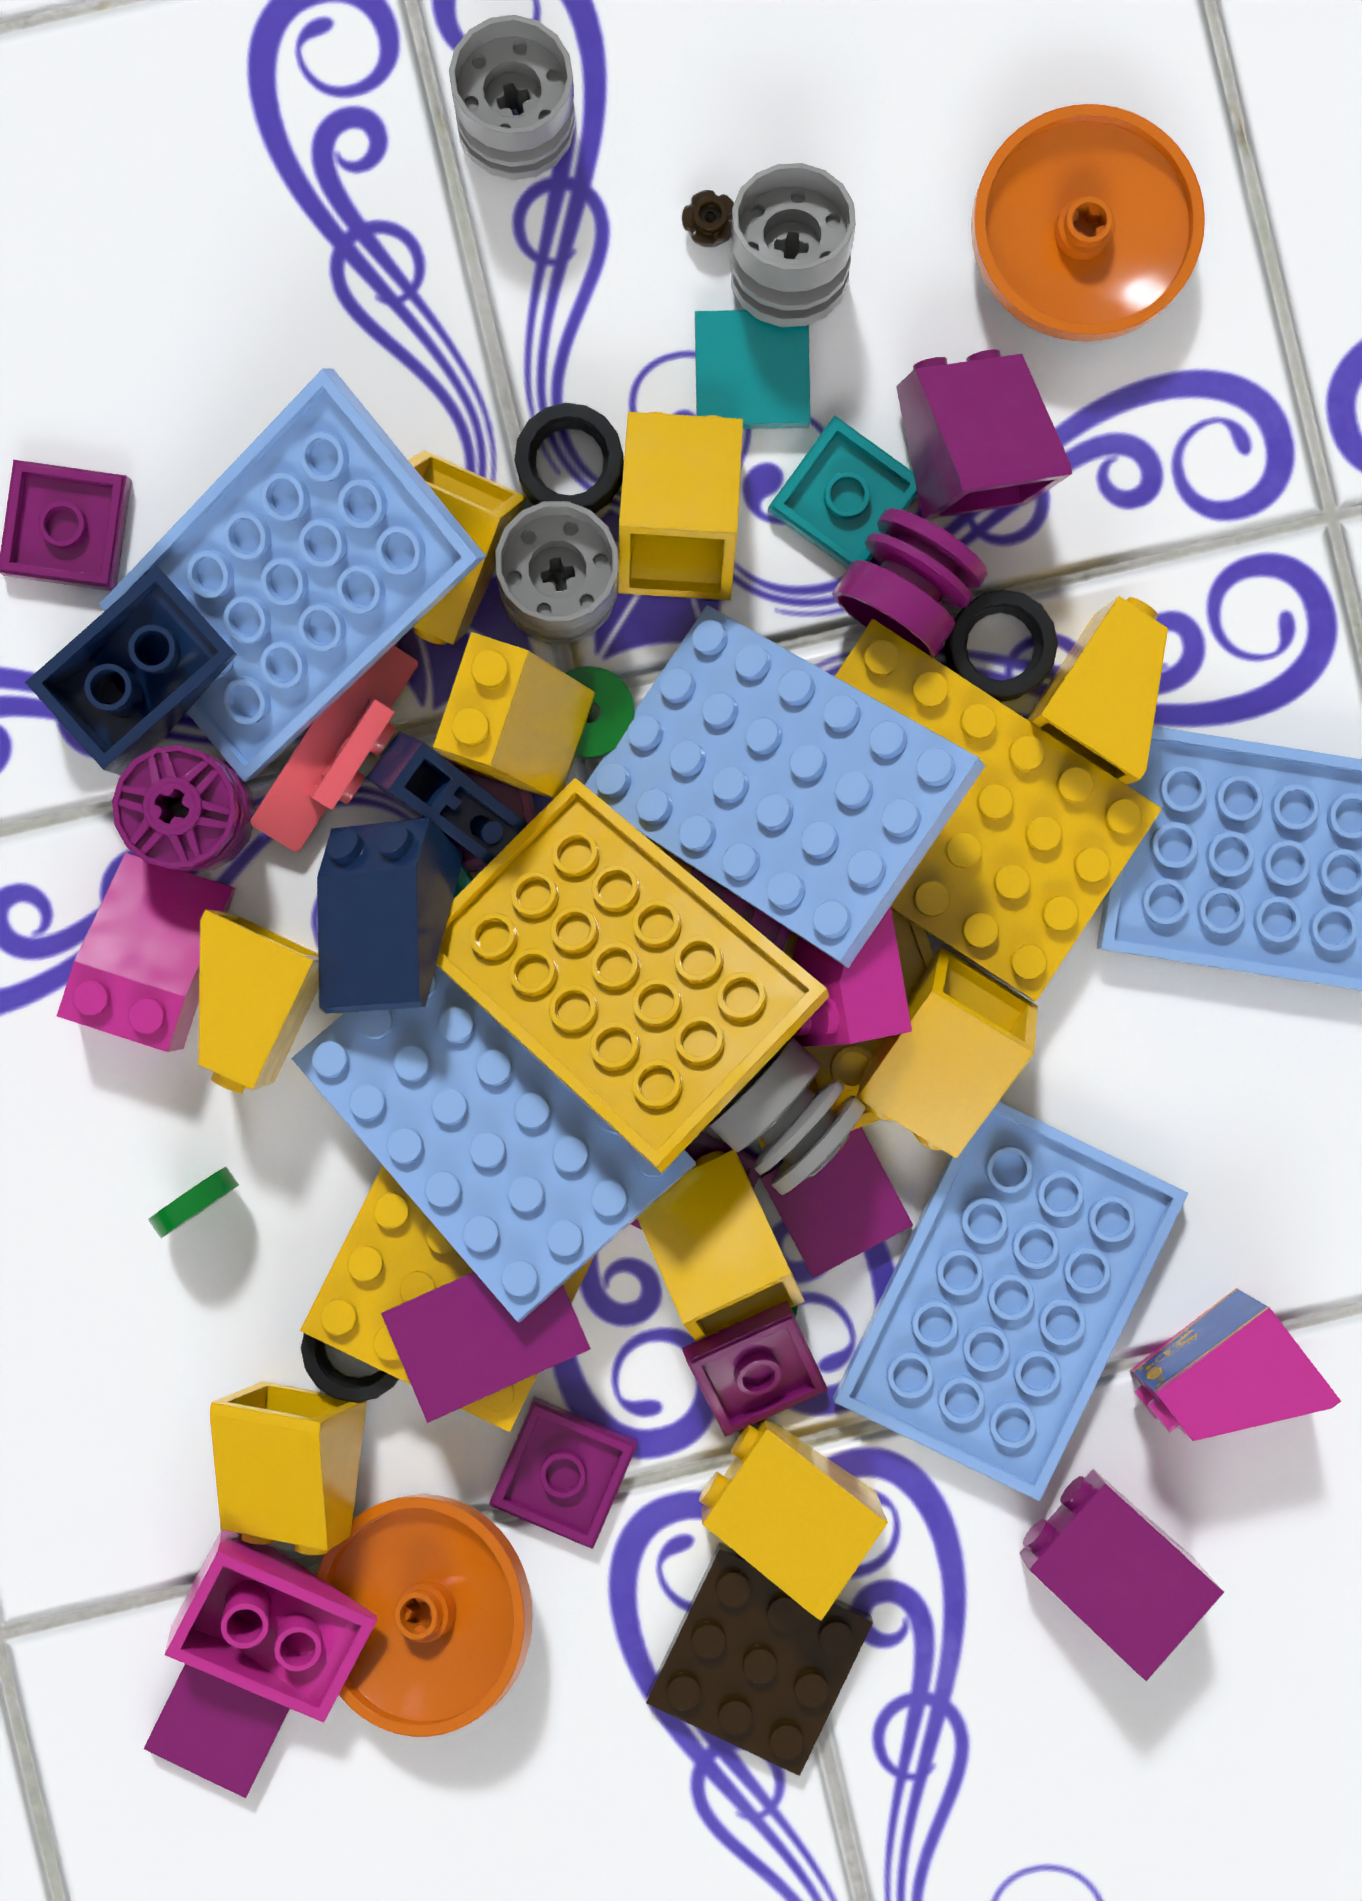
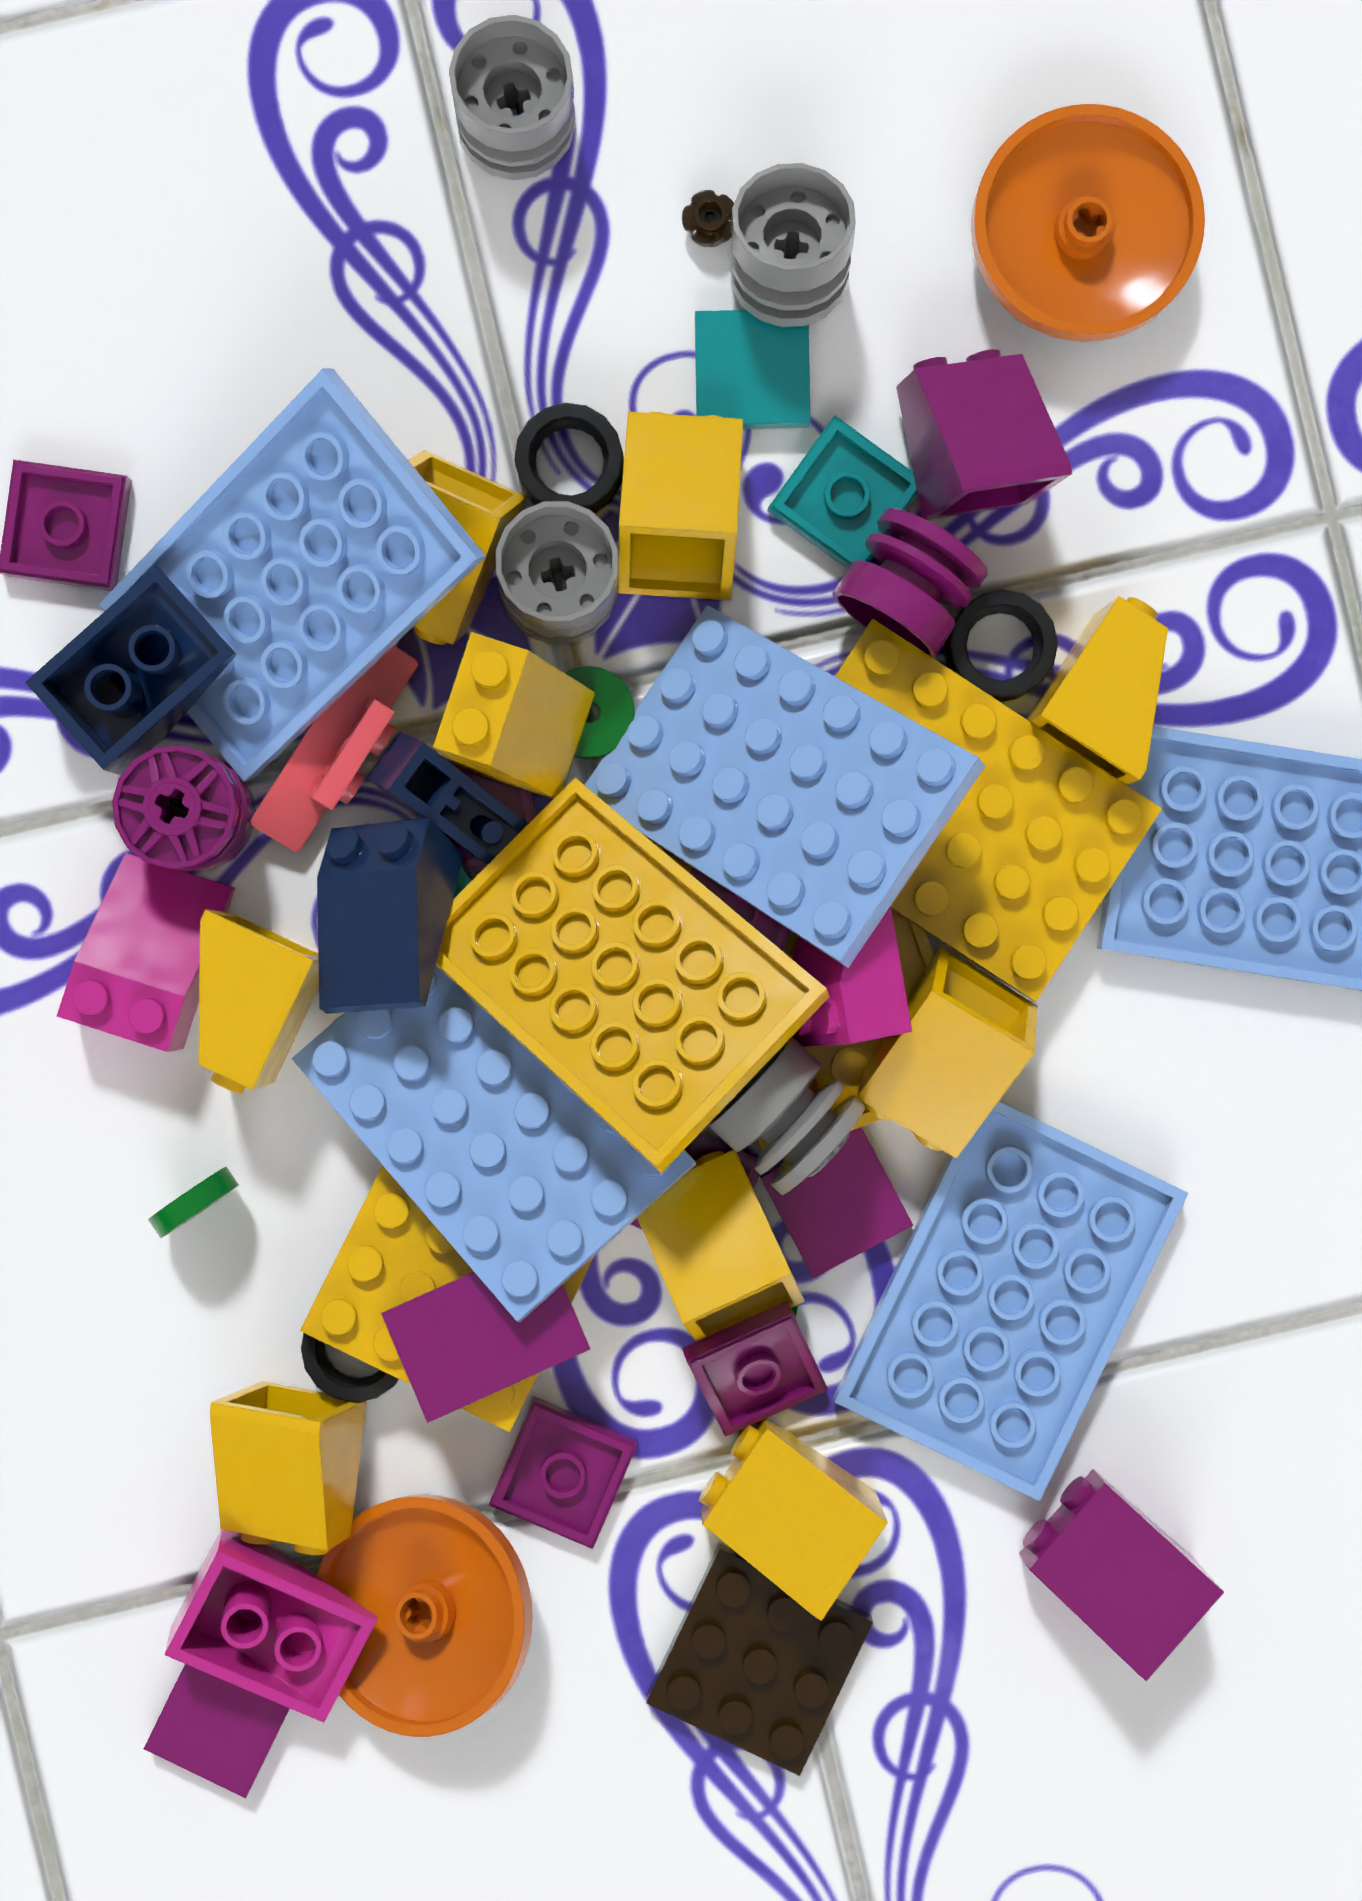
dark pink slope [1130,1288,1341,1441] -> none

